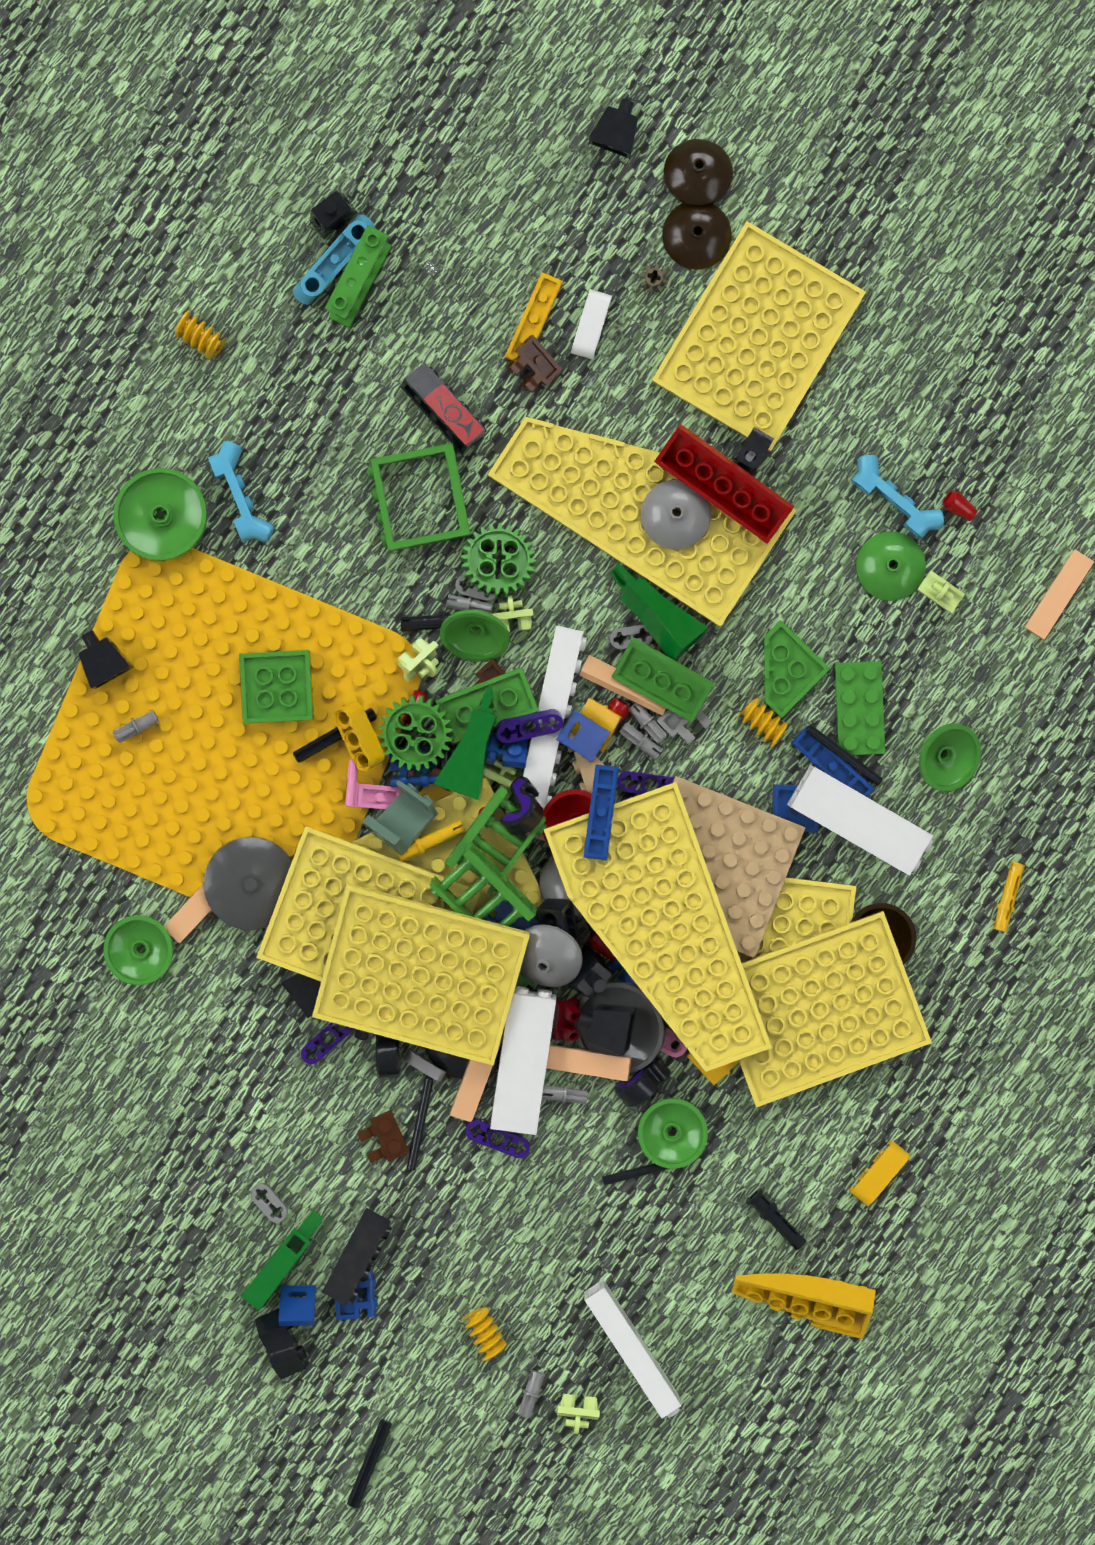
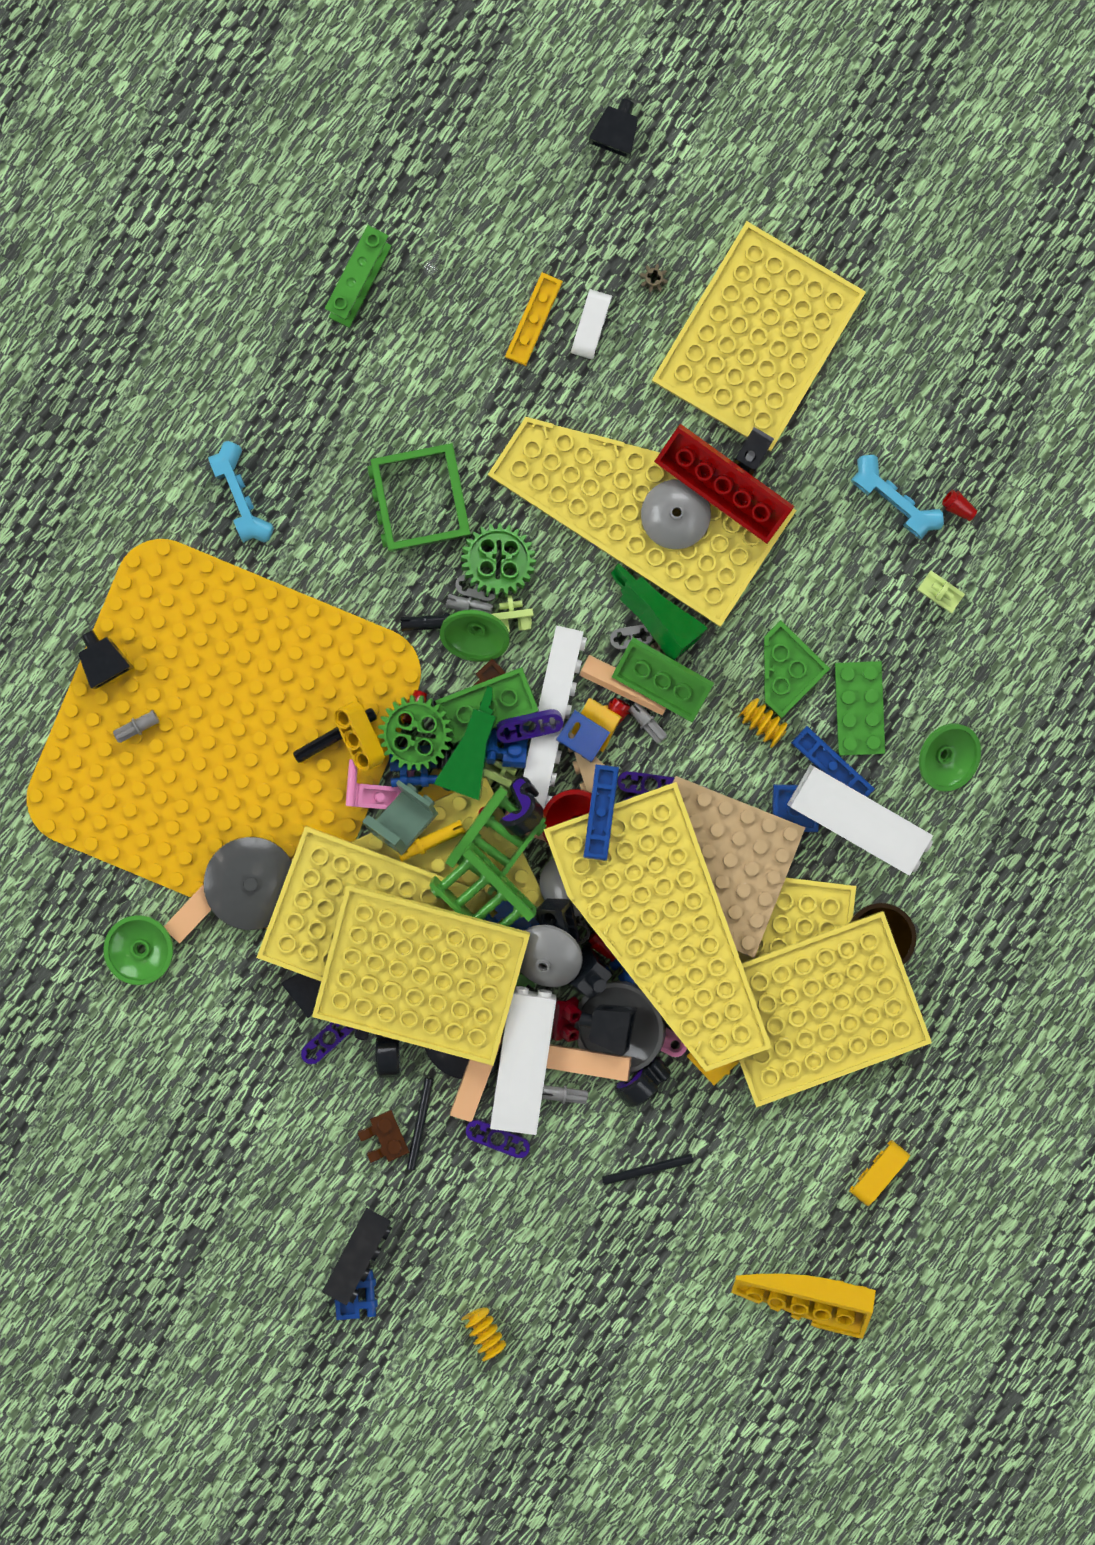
bright green dish [113,468,208,561] -> none
yellow piece [175,310,227,360] -> none
bright green plate [239,650,313,724] -> none
green piece [241,1210,324,1311] -> none
light grey beam [251,1183,288,1223] -> none
black brick [255,1308,307,1380] -> none
blue piece [278,1285,316,1326] -> none
medium azure plate [293,214,375,305] -> none
black torso [309,190,358,239] -> none
black axle [347,1419,392,1508] -> none
yellowish green hips [397,638,439,682] -> none
black brick [400,362,487,455] -> none
light grey beam [403,1049,446,1082] -> none
reddish brown plate [505,335,563,392] -> none
light grey axle [518,1370,545,1418] -> none
yellowish green hips [557,1394,600,1434] -> none
white brick [584,1279,681,1418] -> none
light grey axle [619,723,663,760] -> none
bright green dish [638,1098,708,1169] -> none
light grey plate [656,703,712,745] -> none
dark brown dish [662,203,732,270] -> none
dark brown dish [663,139,733,206] -> none
black pin [746,1188,806,1251] -> none
black piece [805,724,883,786] -> none
bright green dish [856,531,926,601] -> none
yellow pin [993,861,1025,932] -> none
light nougat tile [1024,549,1094,640] -> none

